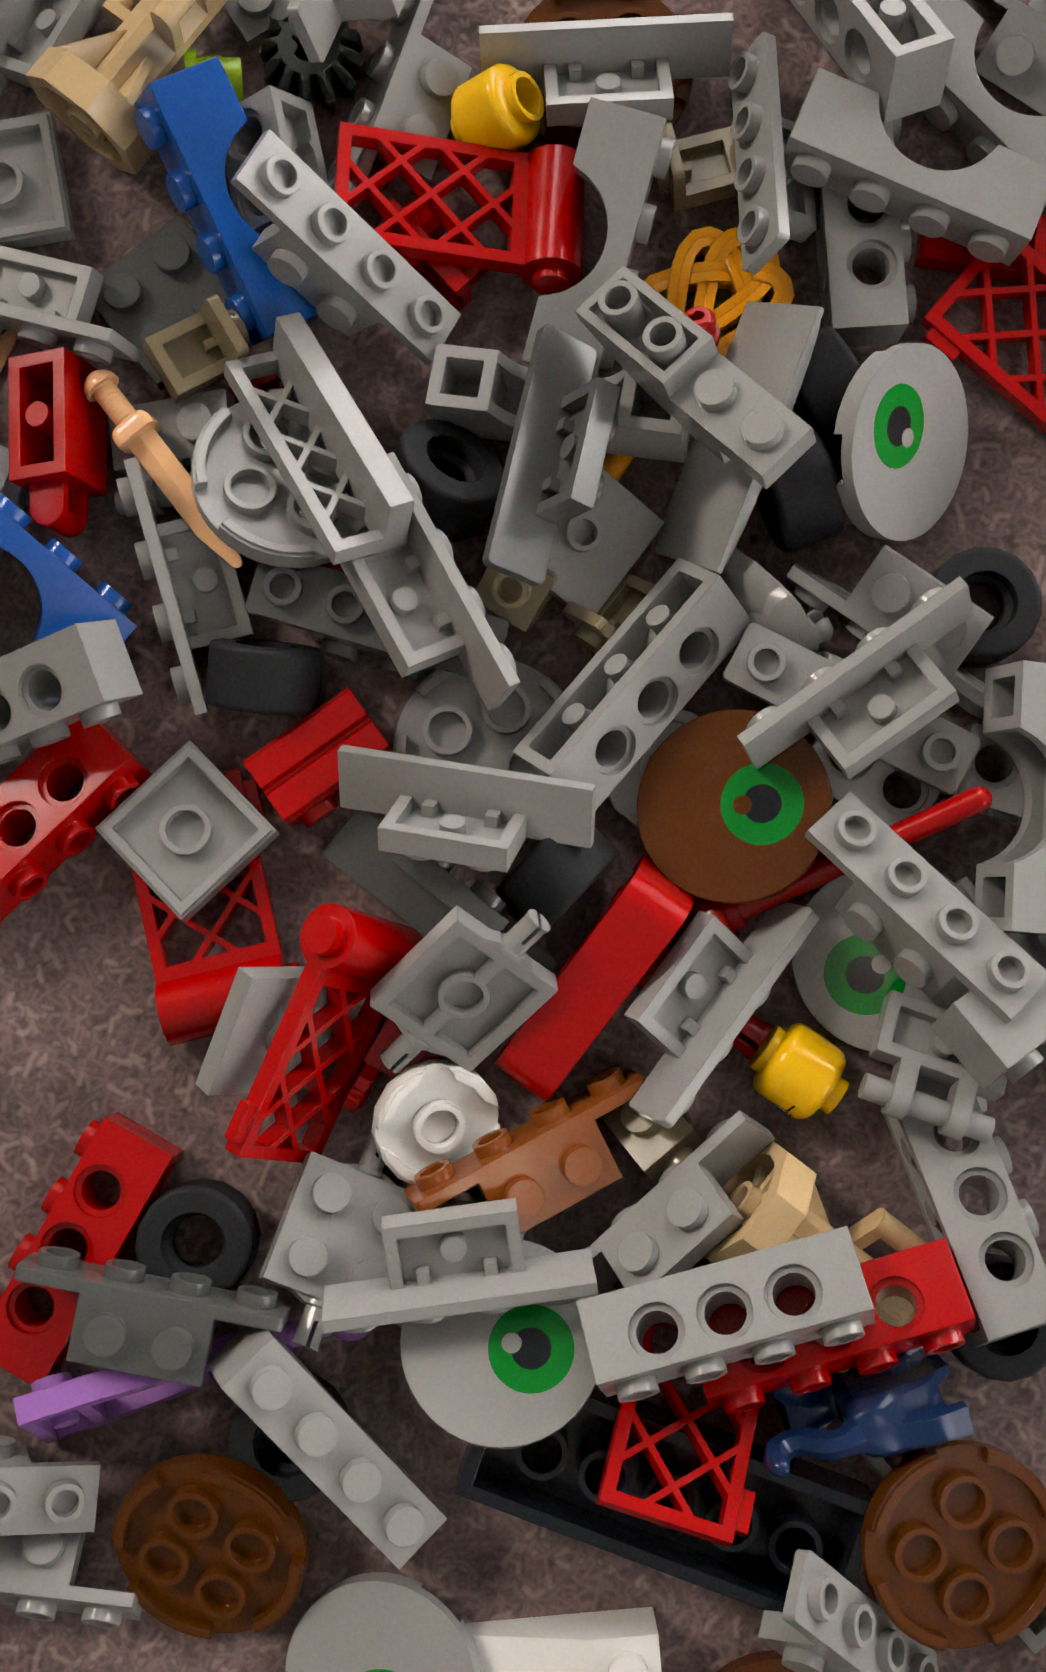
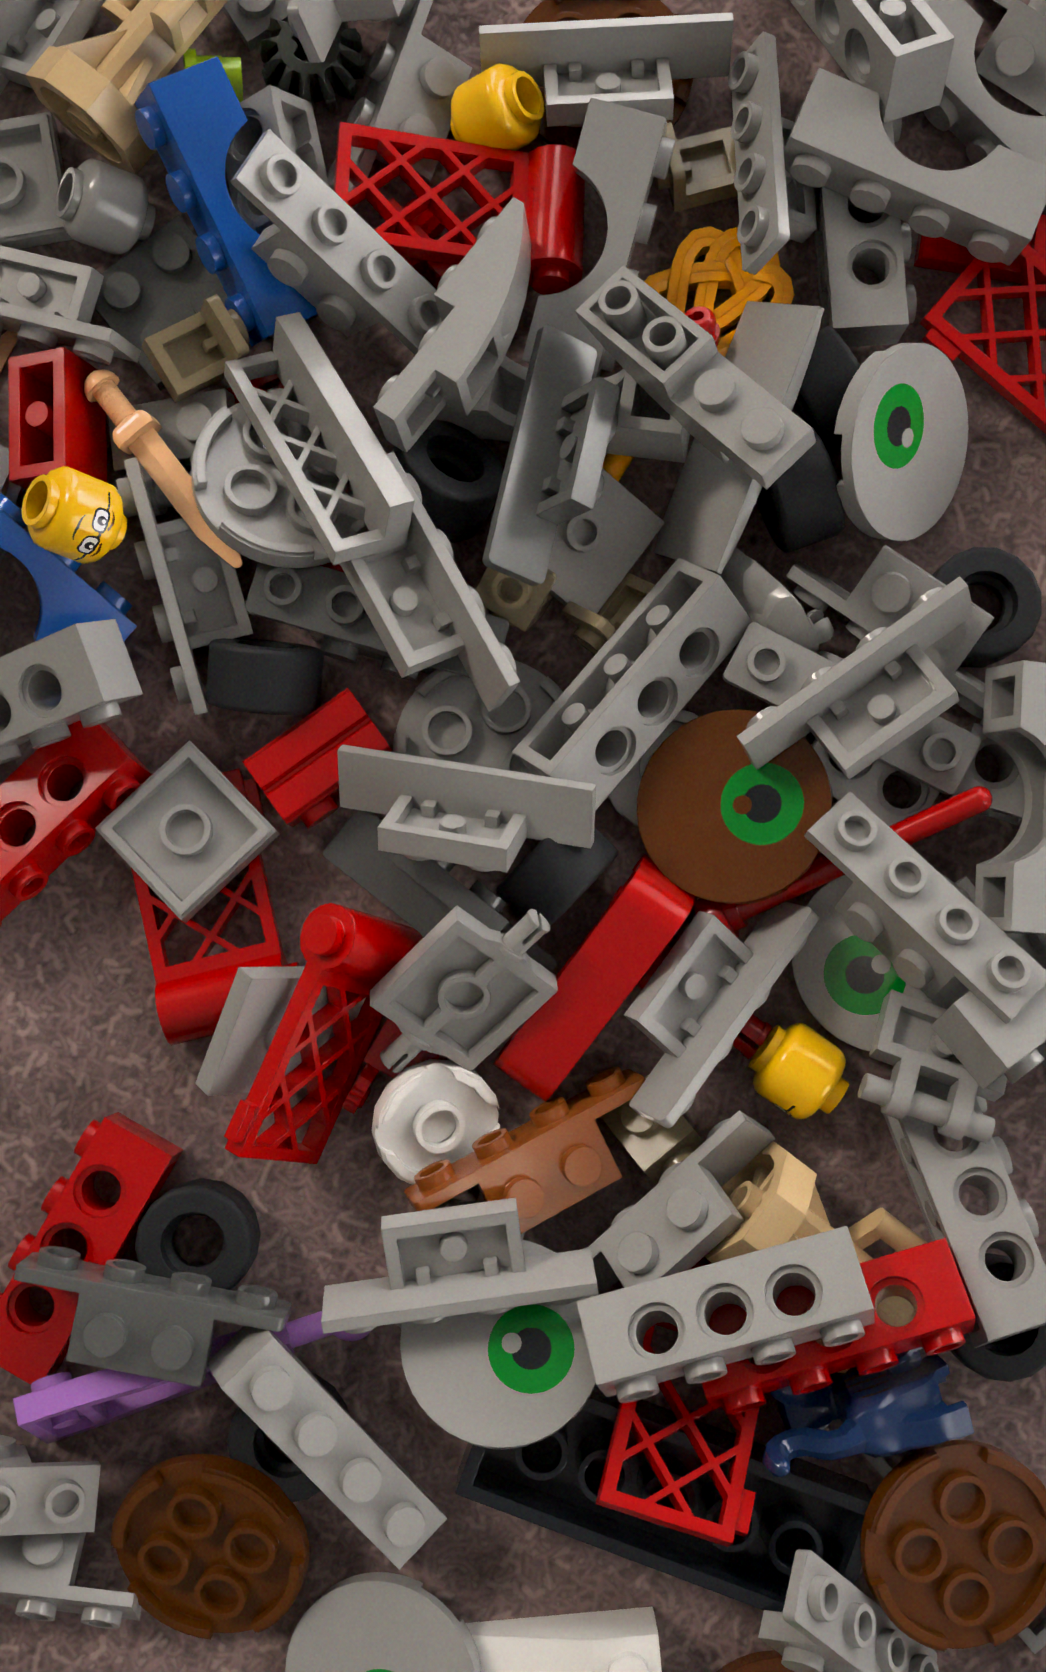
light grey plate [258,1129,415,1352] -> none
none -> yellow head [21,466,127,564]
none -> light grey head [55,158,156,255]
none -> light grey slope [373,197,531,452]

